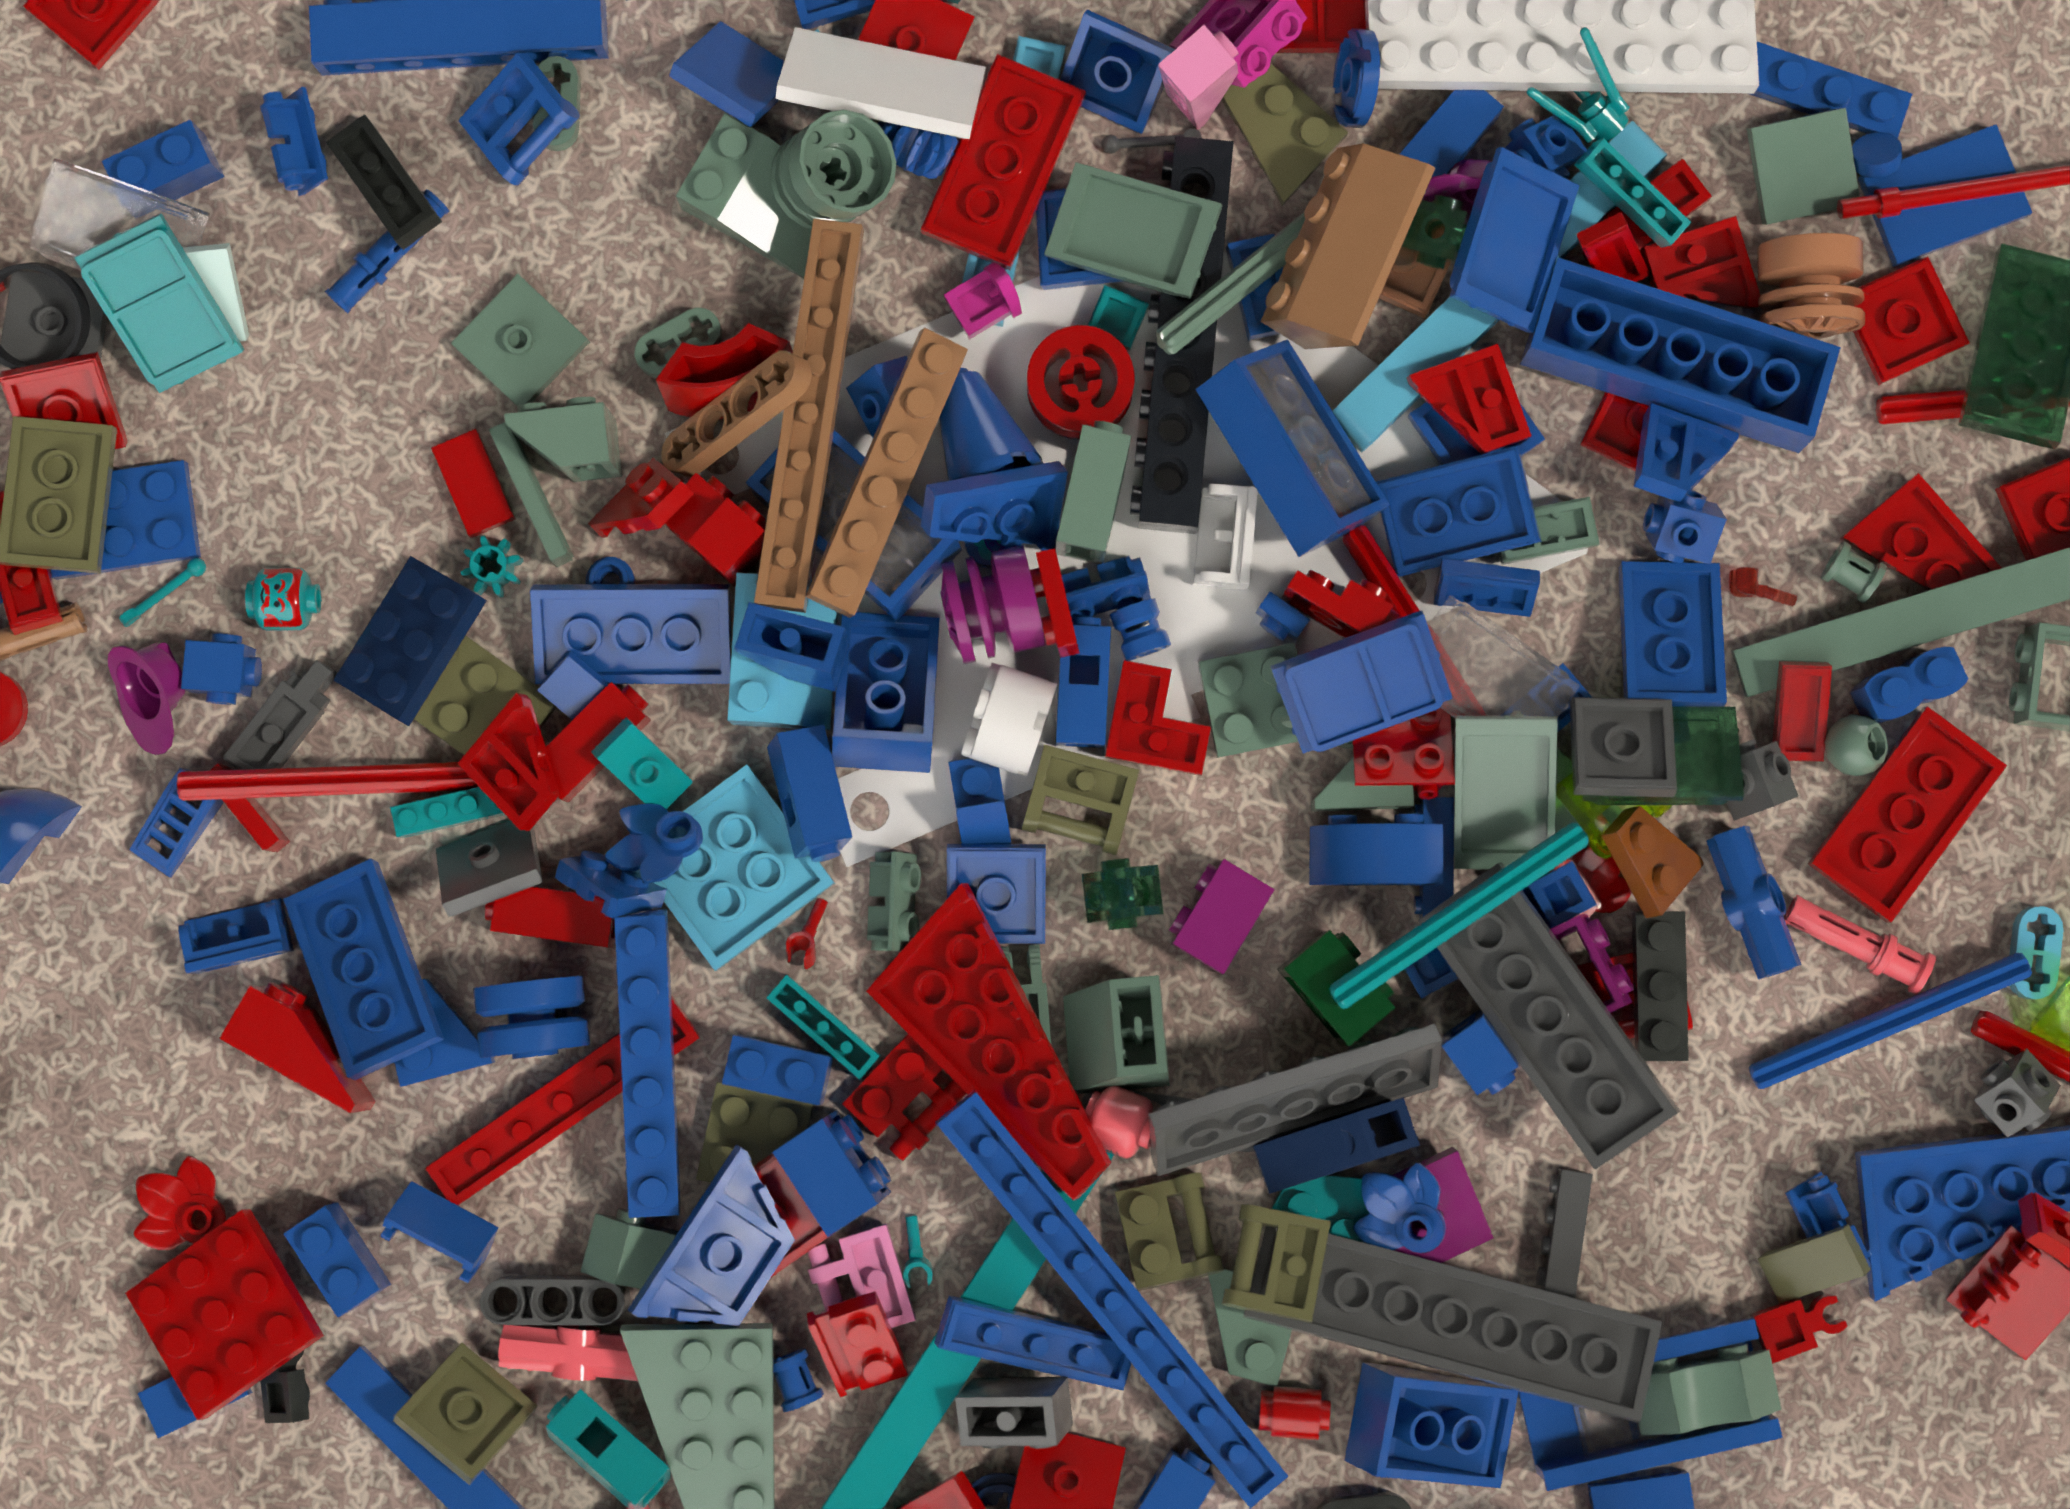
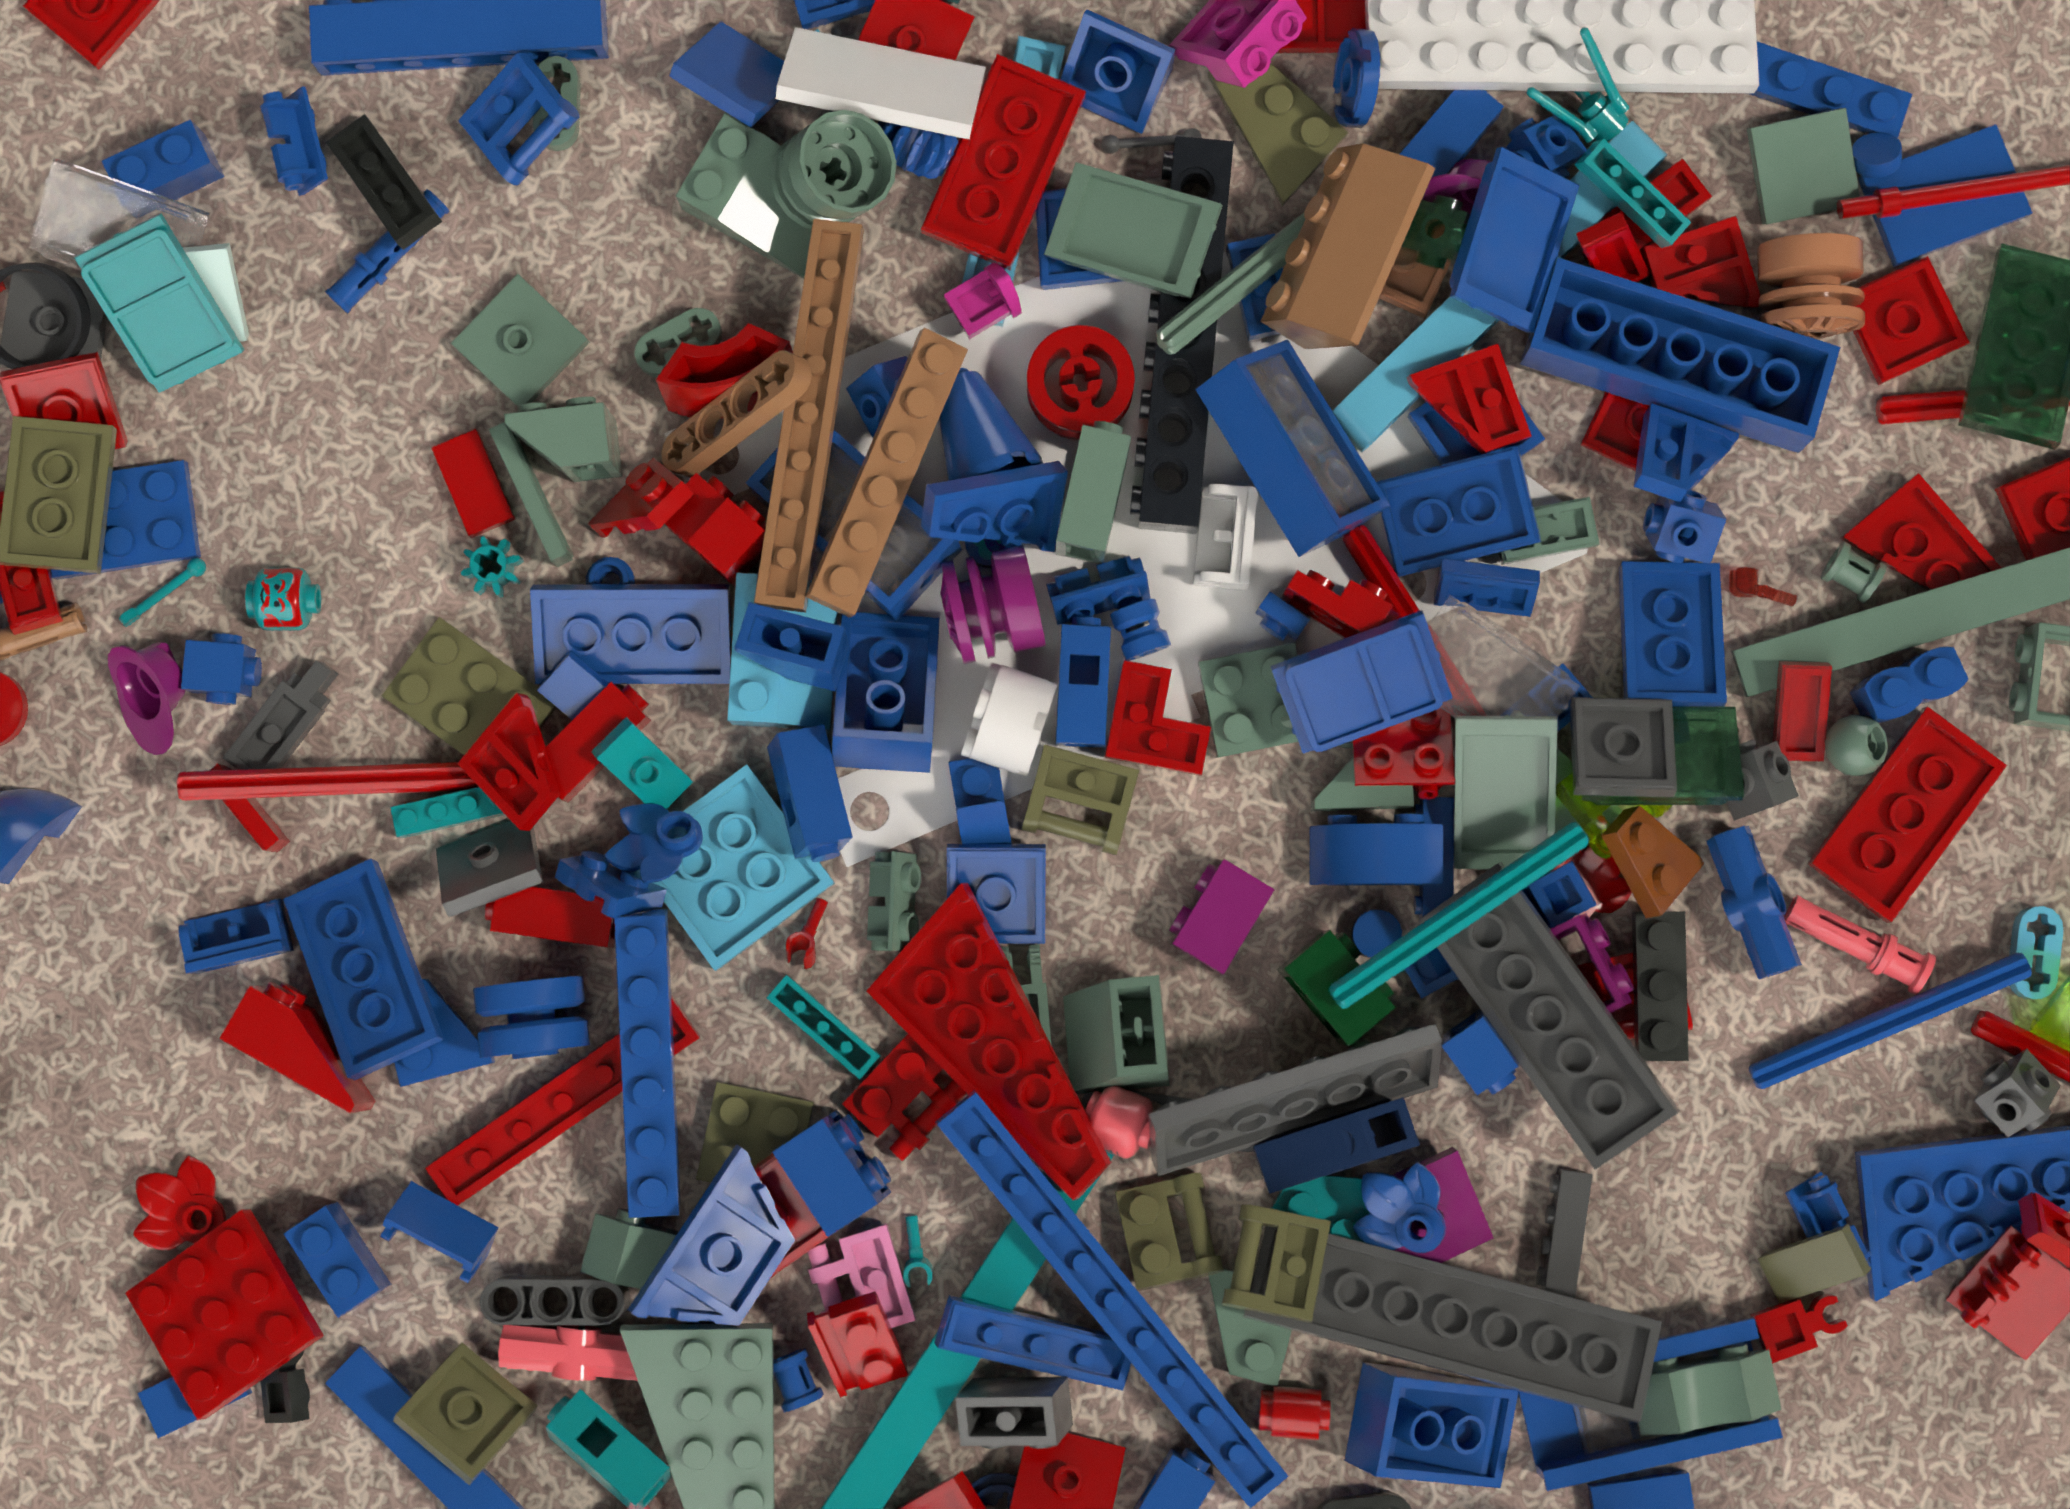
blue slope [129,768,224,878] -> none
dark blue plate [333,556,487,726] -> none
blue brick [722,1034,834,1106] -> none
red plate [1030,548,1080,658] -> none
clear green brick [1081,858,1164,931] -> none
teal tile [1087,285,1149,351] -> none
bright pink slope [1158,25,1239,130] -> none
none -> blue tile [1351,910,1402,958]

